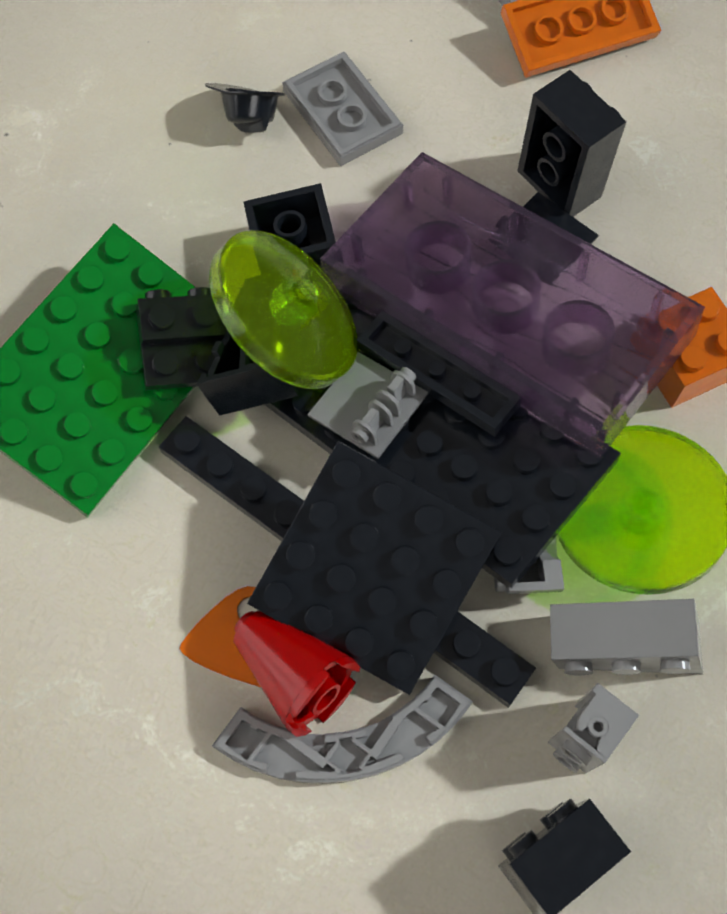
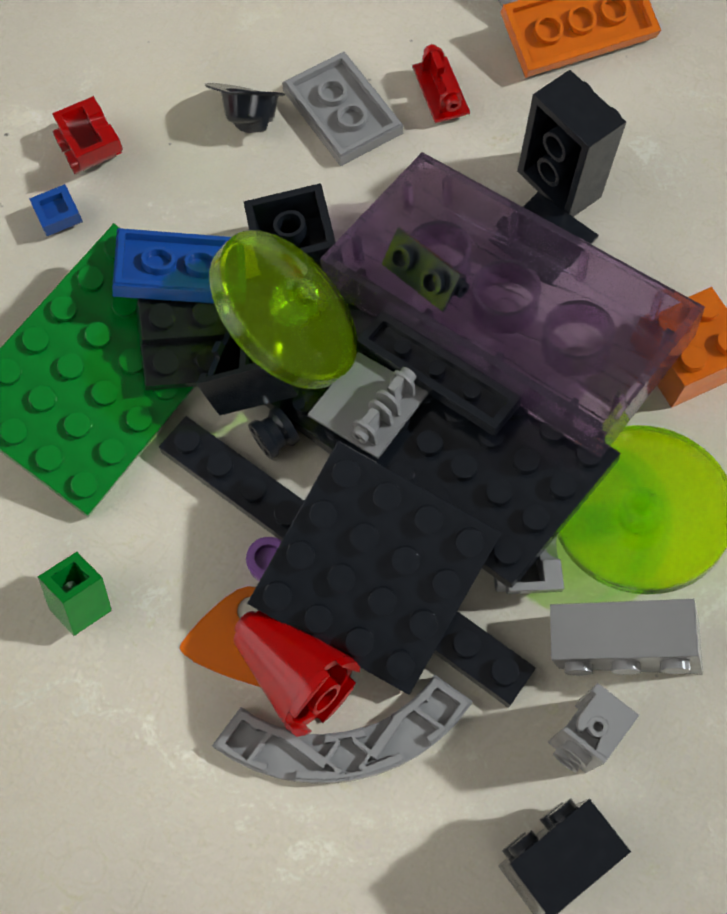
none -> blue plate [29,184,83,236]
none -> green brick [37,552,112,636]
none -> red cylinder [52,96,123,174]
none -> blue tile [113,228,245,305]
none -> medium lavender tile [246,537,282,581]
none -> black wheel [248,406,300,460]
none -> black hinge [382,227,470,312]
none -> red hinge [412,44,470,123]

